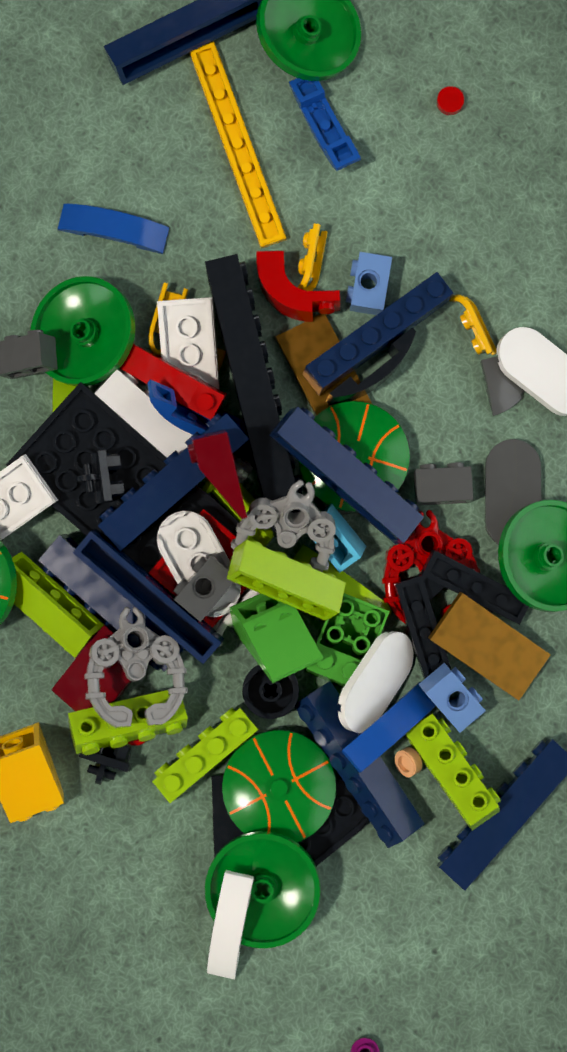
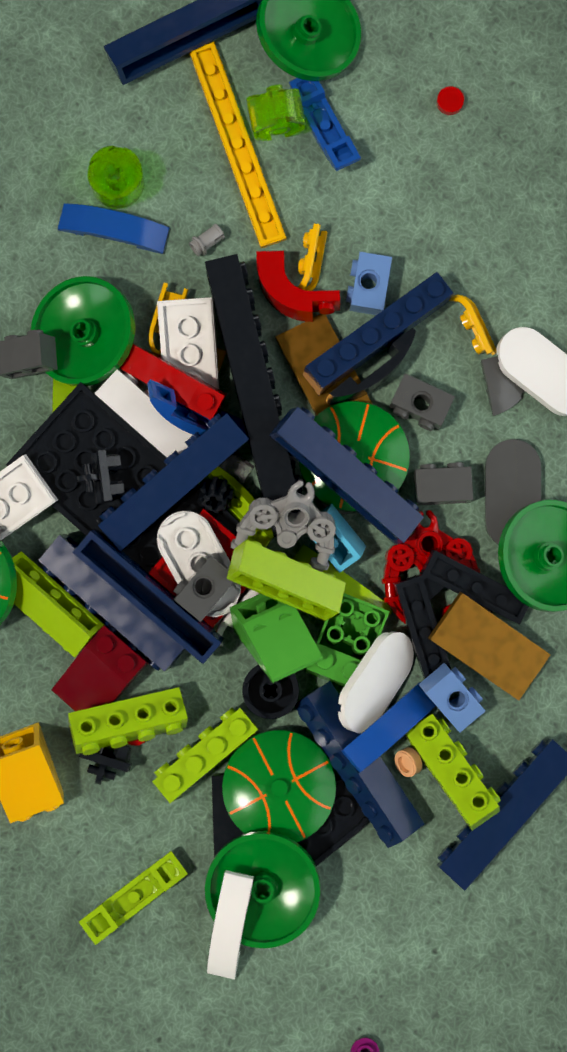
light grey piece [84,607,188,728] -> none
dark red slope [187,430,247,519] -> none
none -> lime slope [79,851,188,945]
none -> clear neon green brick [87,146,145,209]
none -> light grey pin [189,224,225,256]
none -> black gear [198,476,234,513]
none -> clear neon green brick [246,85,306,141]
none -> dark grey brick [389,373,455,431]

